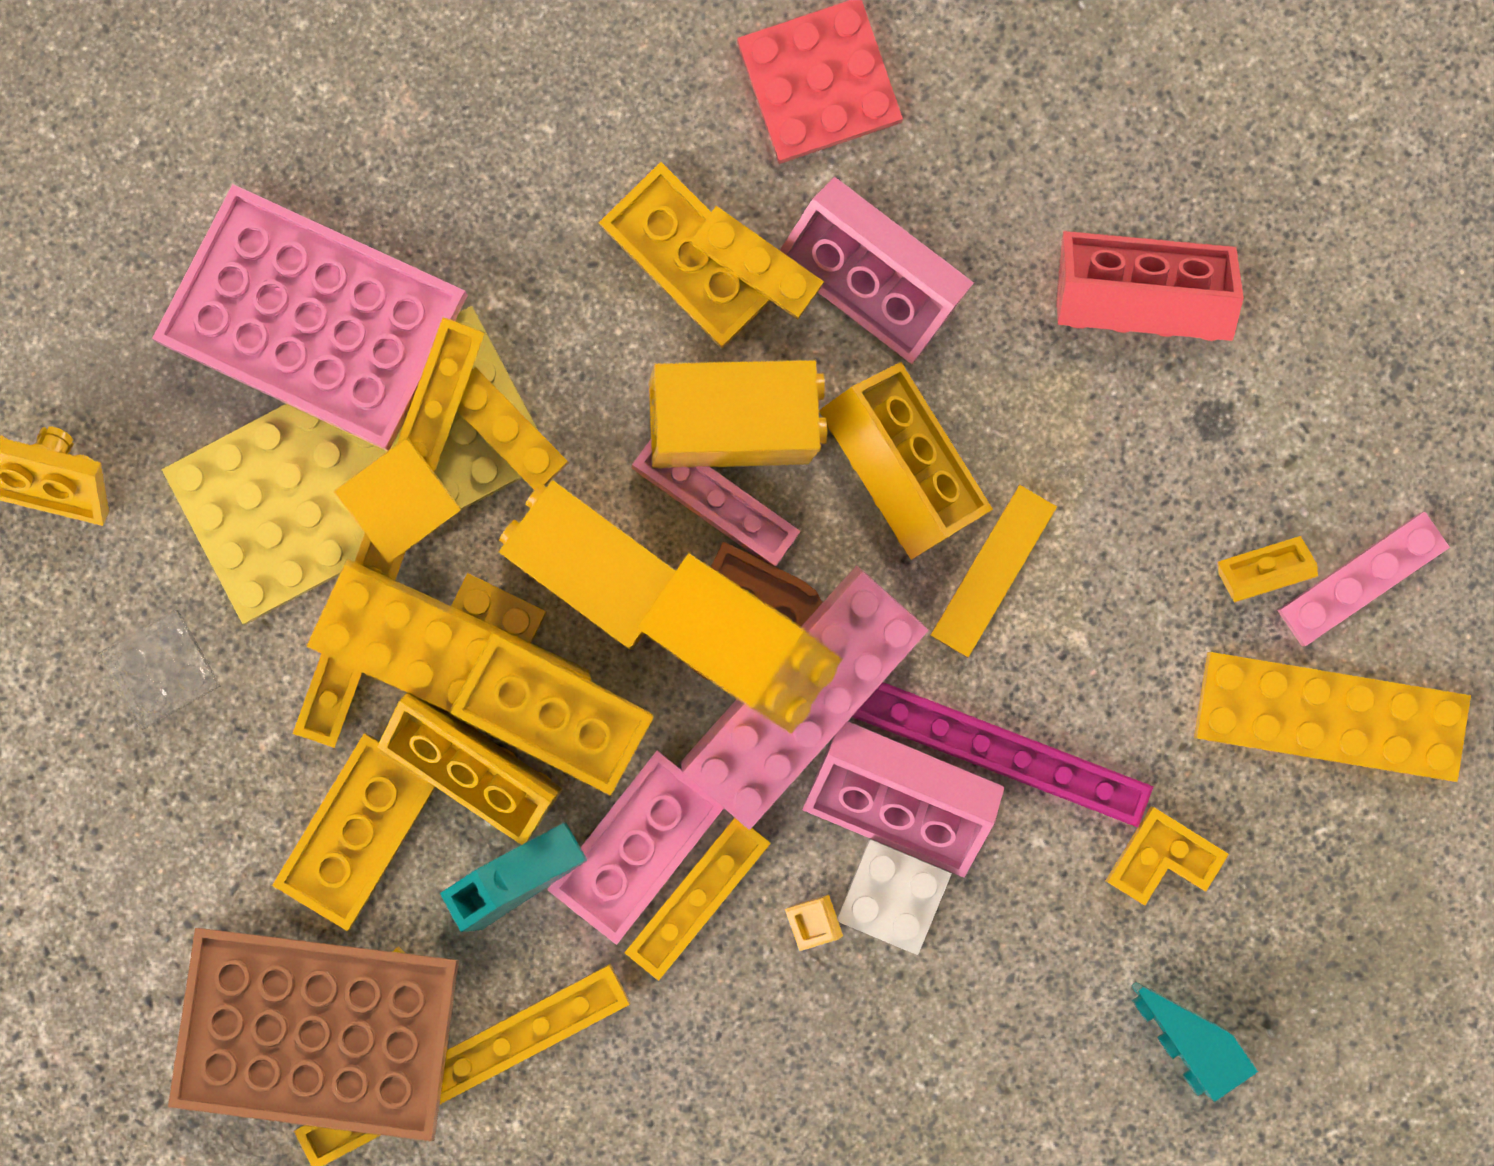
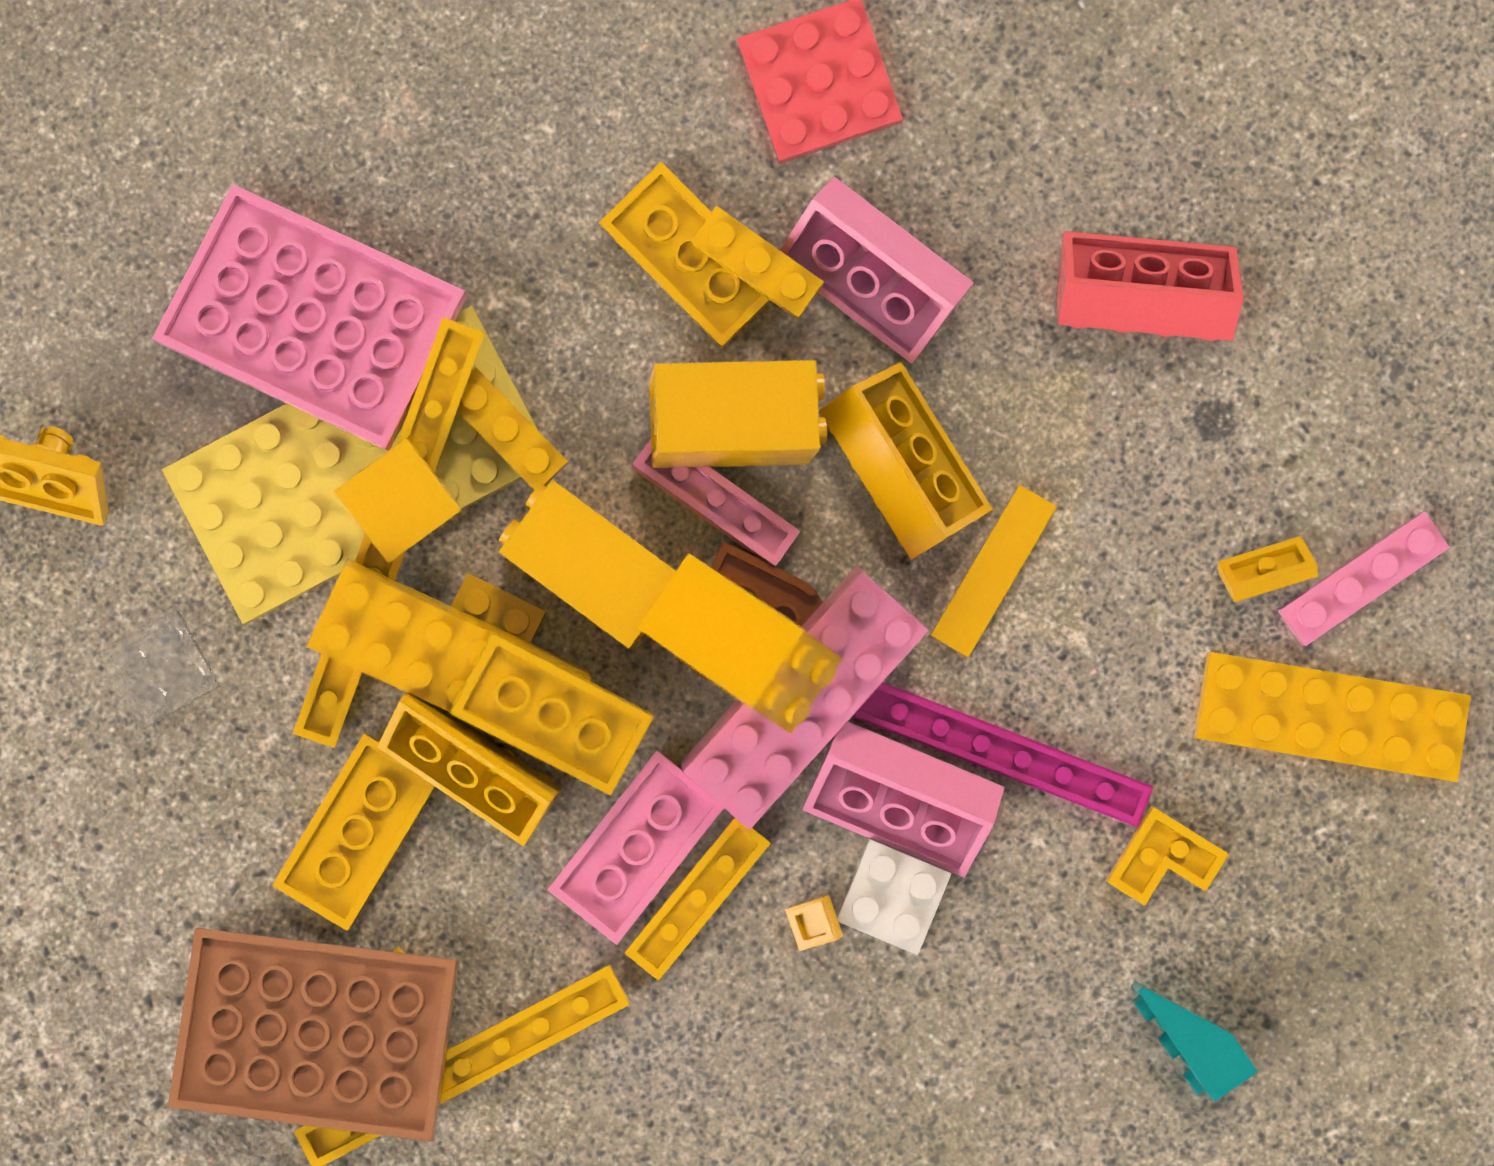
teal slope [440,822,588,932] -> none

